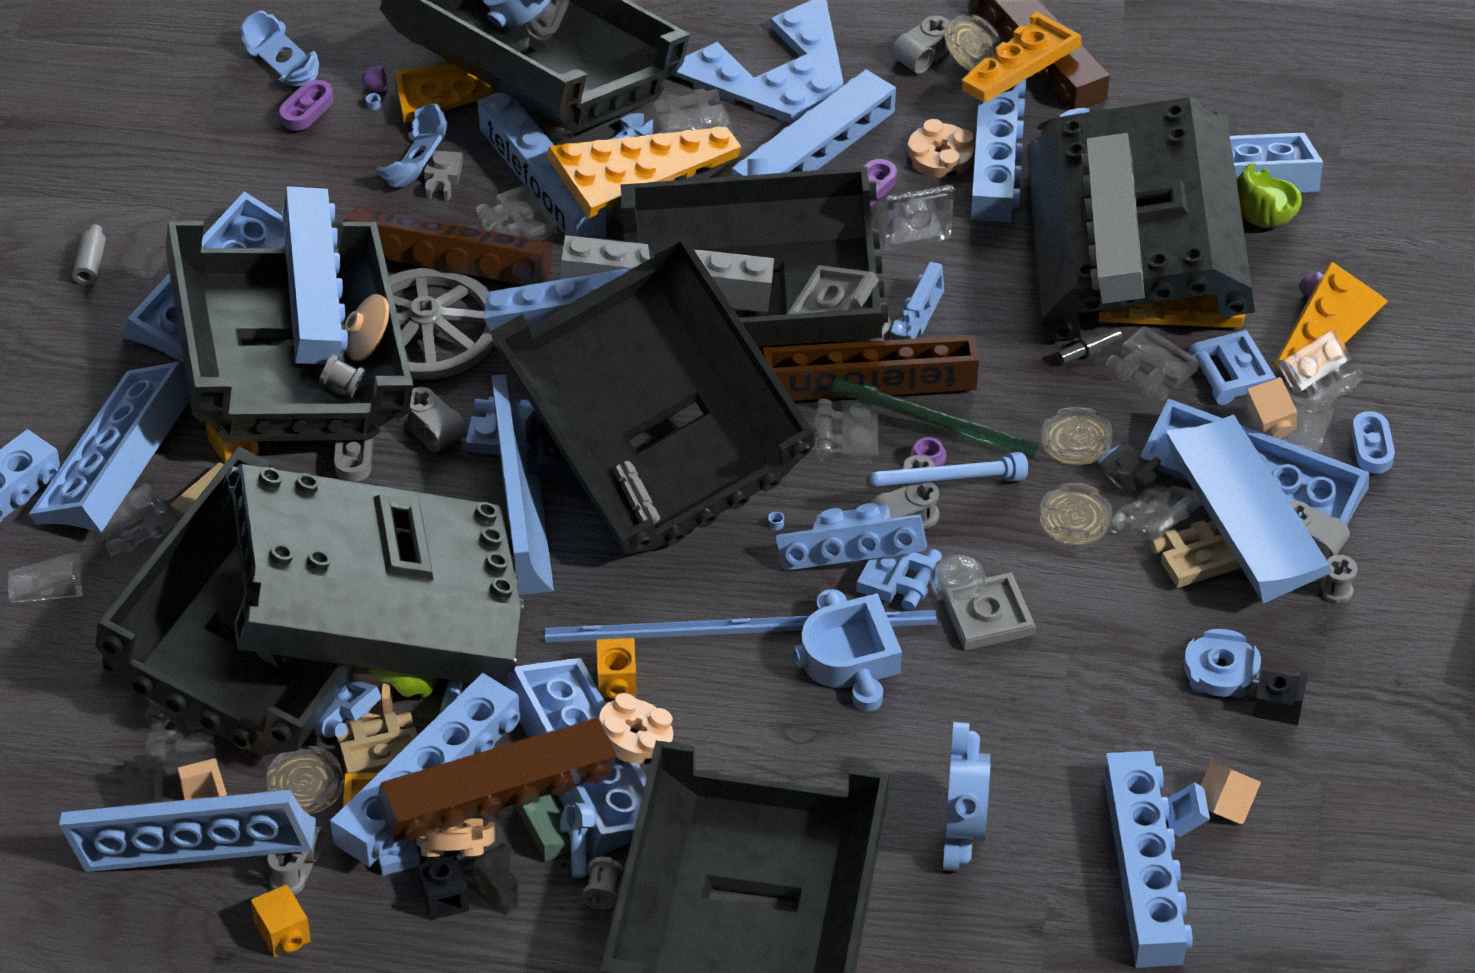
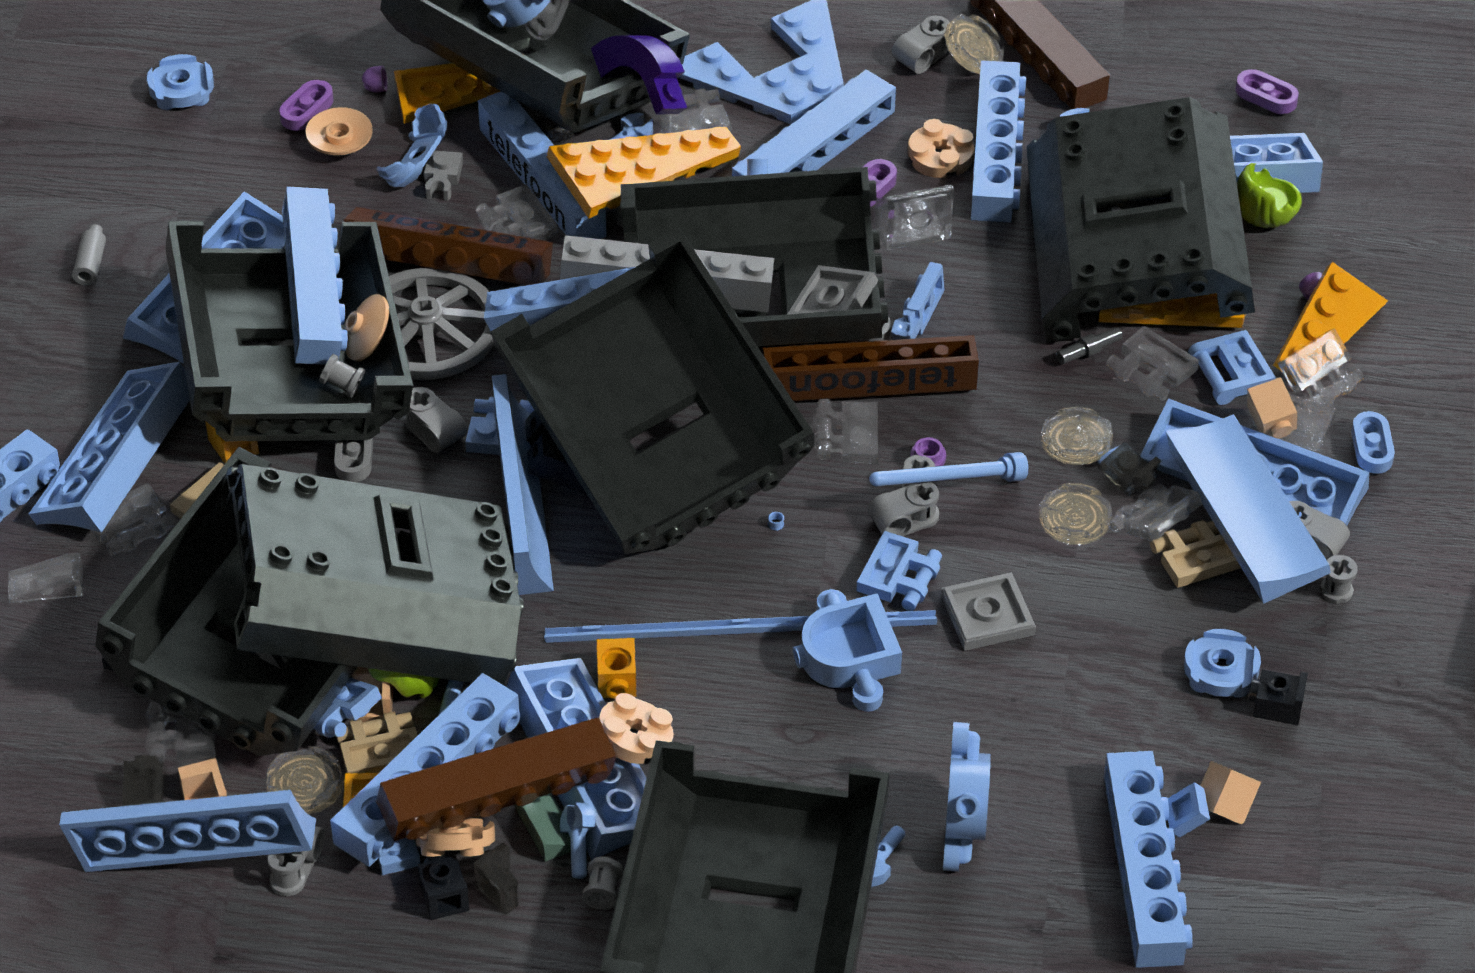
light blue piece [240,11,319,86] -> none
light orange brick [251,884,311,958] -> none
light blue piece [366,93,381,110] -> none
light grey axle [614,461,660,524] -> none
light blue bracket [776,503,927,571] -> none
clear green bar [832,377,1039,457] -> none
clear hair [930,553,986,601] -> none
light orange wing [962,11,1082,103] -> none
light grey brick [1081,133,1145,304] -> none
none -> light blue plate [147,54,214,110]
none -> light nougat dish [306,107,373,155]
none -> dark purple arch [591,35,687,115]
none -> light blue bar [871,825,905,887]
none -> medium lavender plate [1236,69,1299,114]

